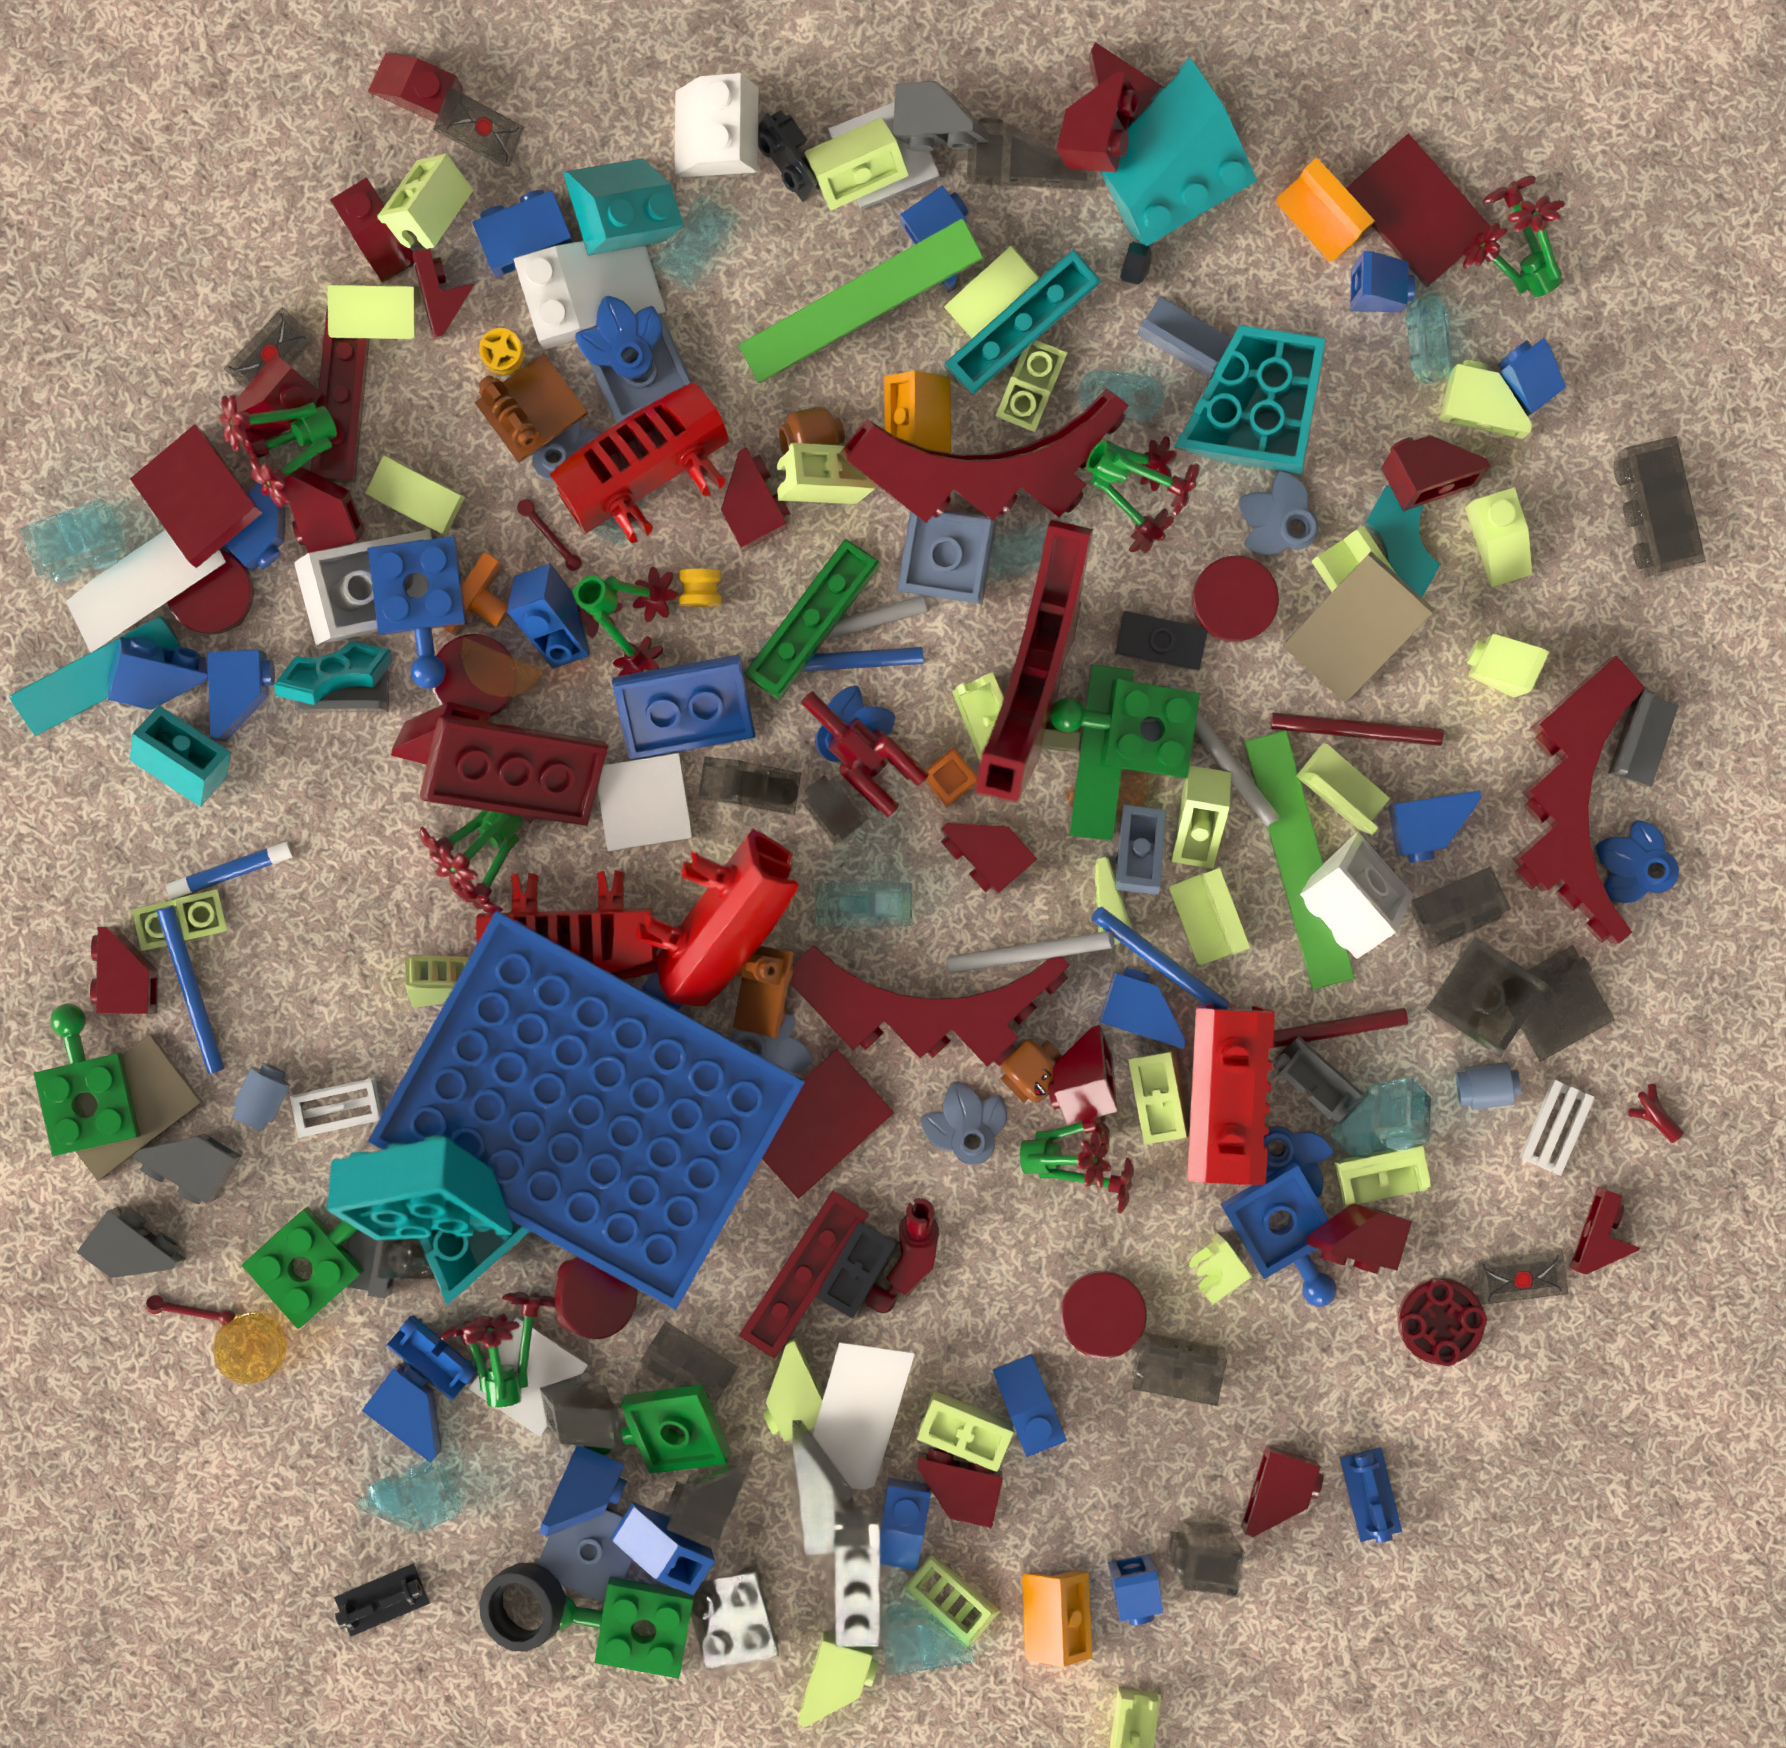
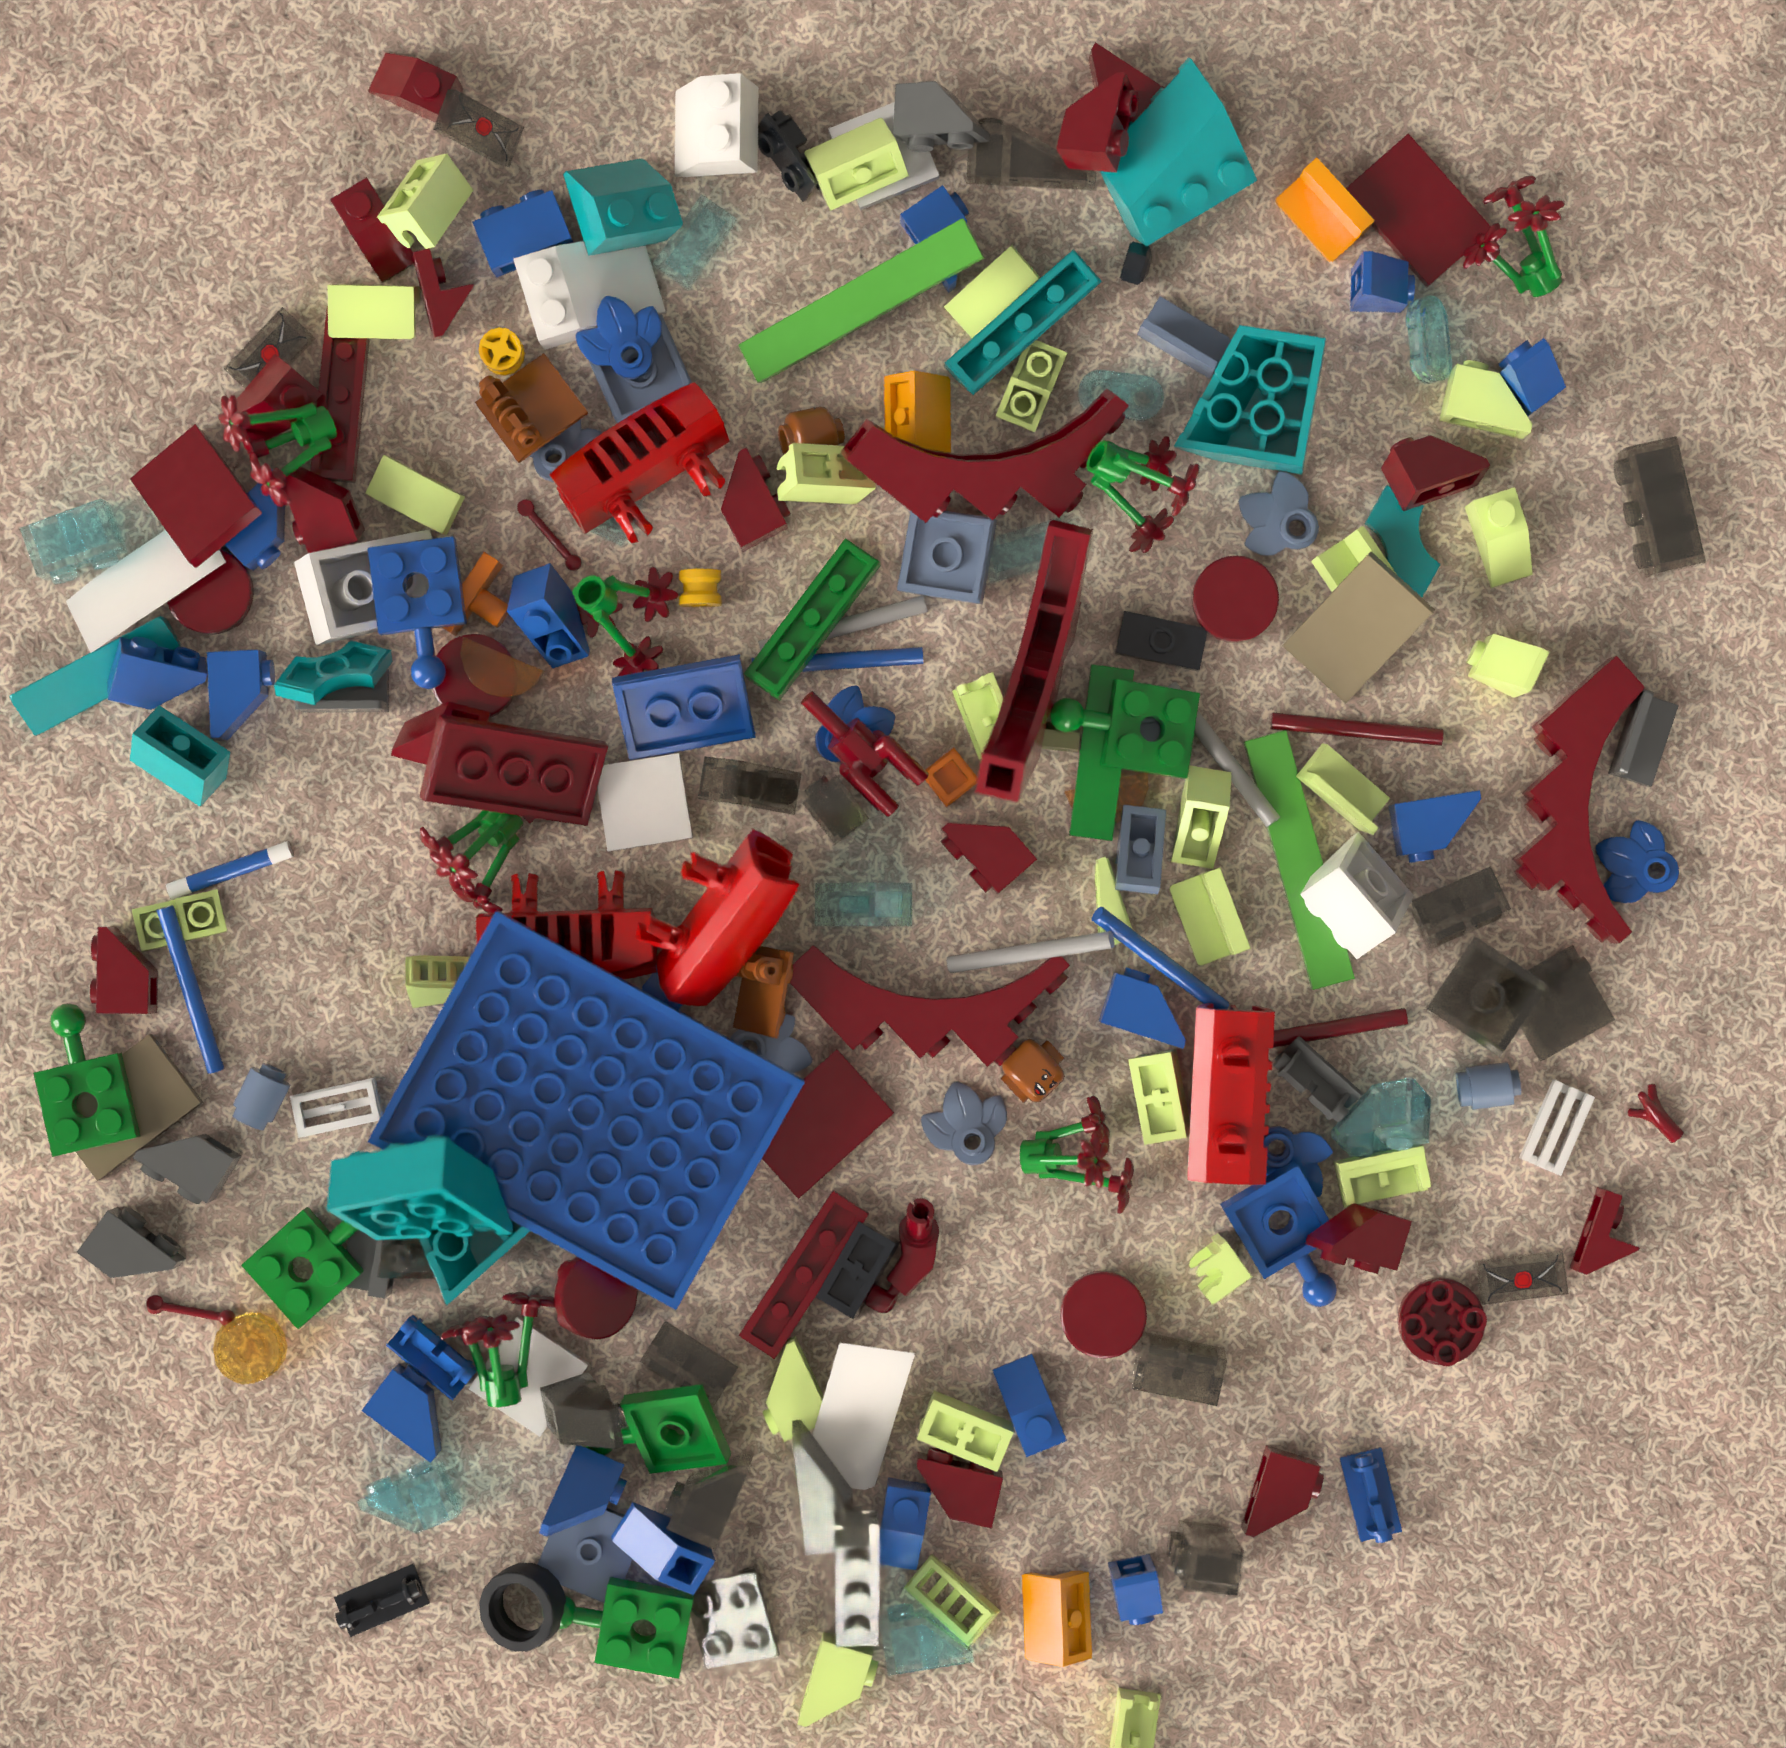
dark red slope [1048,1025,1118,1125] -> none

